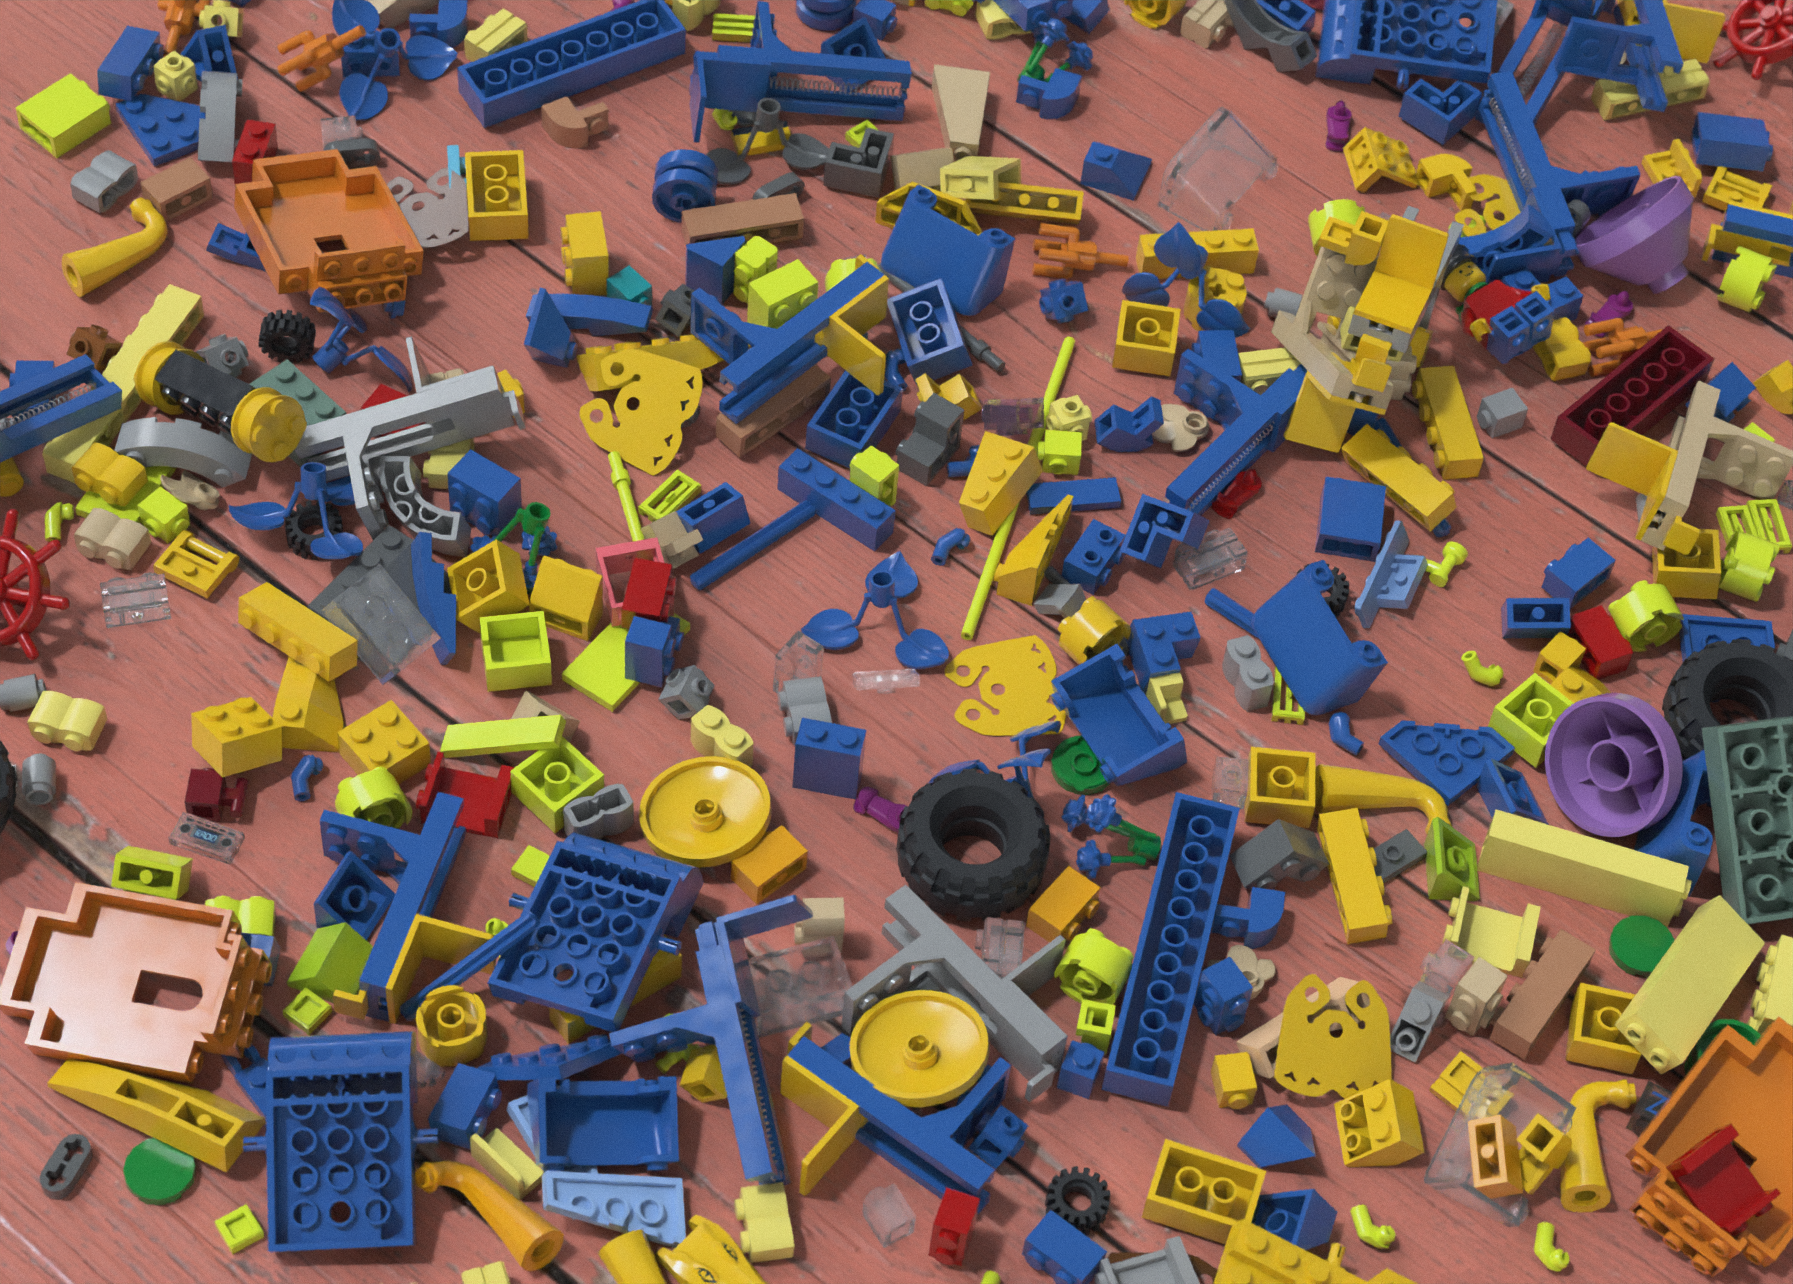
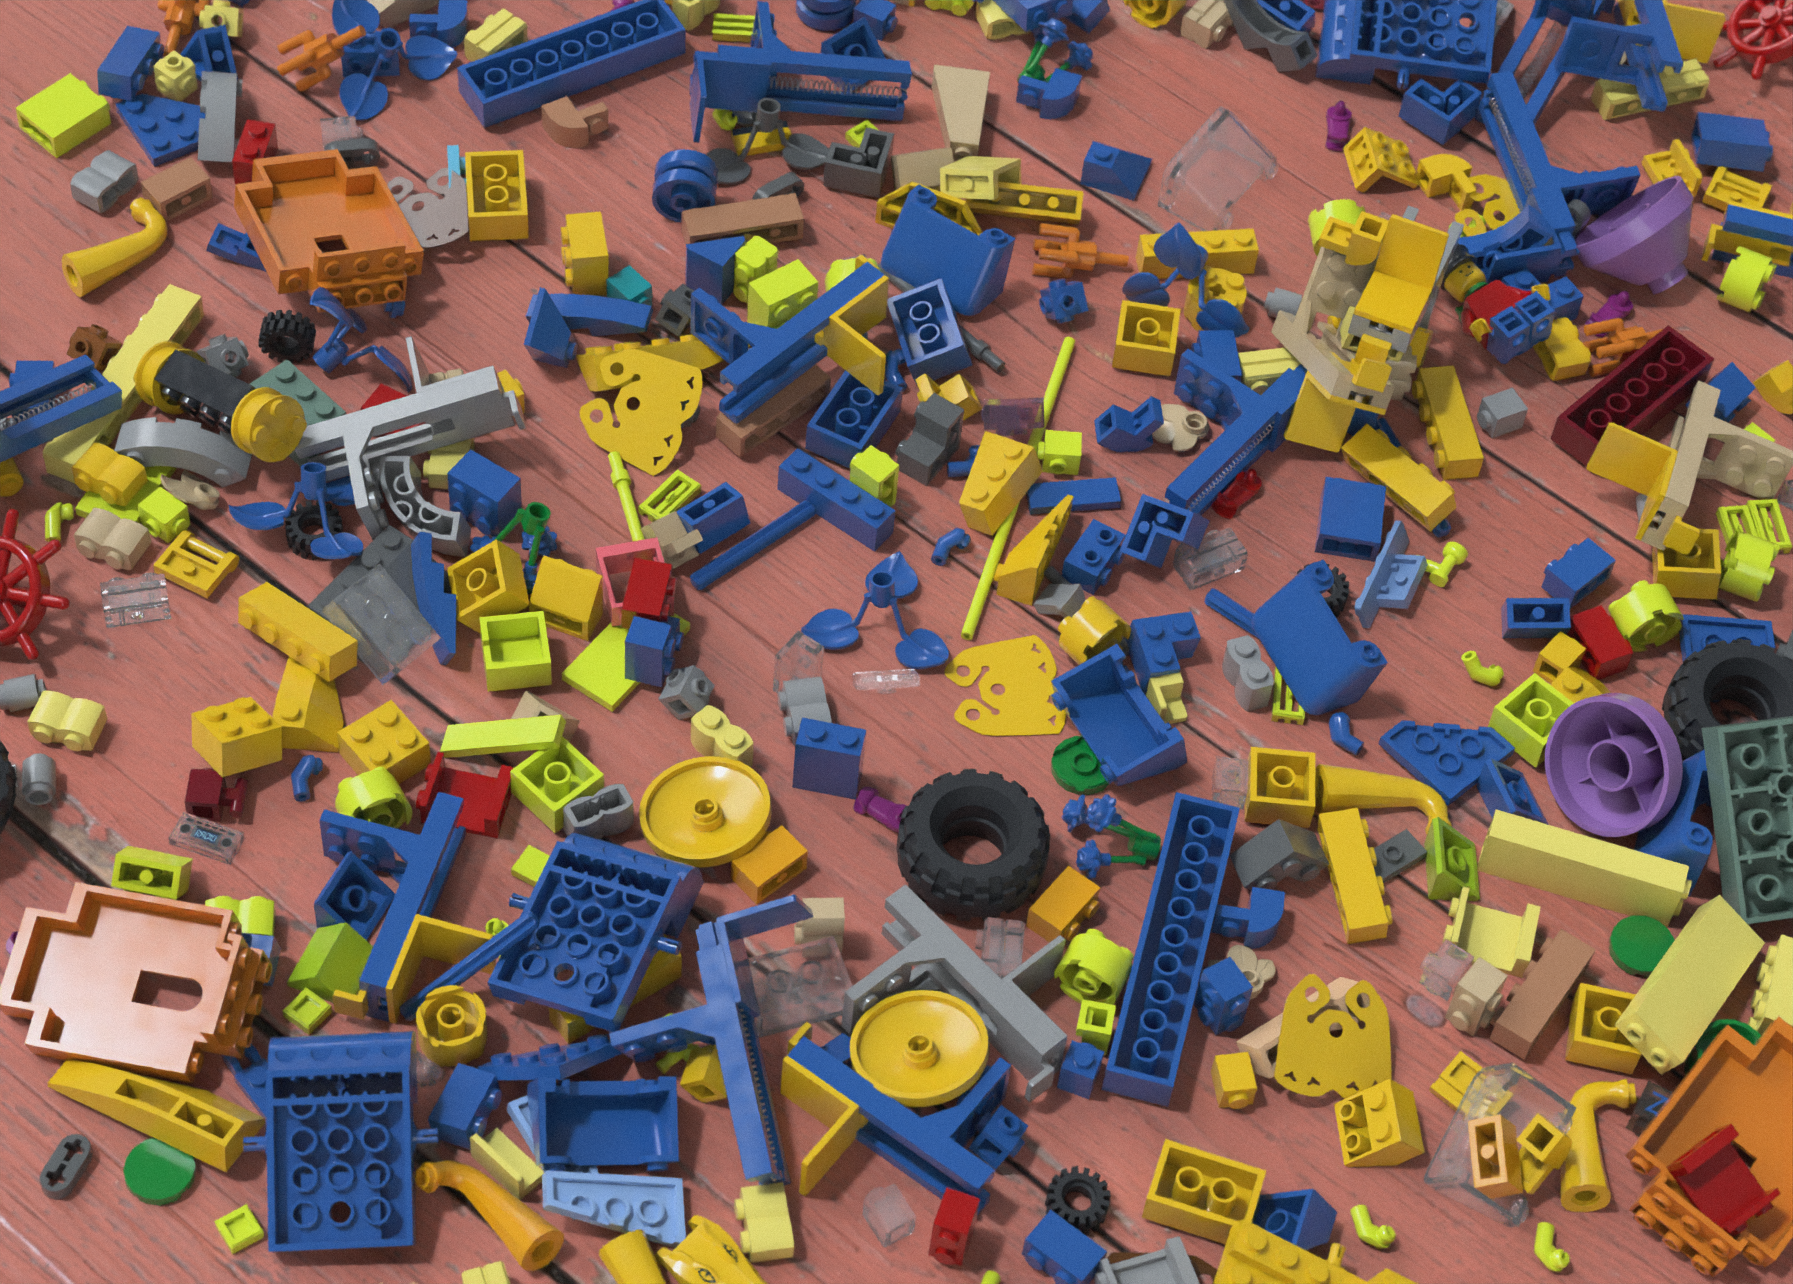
blue plant [928,721,1061,798] -> none
light yellow brick [1046,395,1092,441] -> none
blue slope [1237,1105,1316,1169] -> none
light grey slope [1390,981,1450,1062] -> none

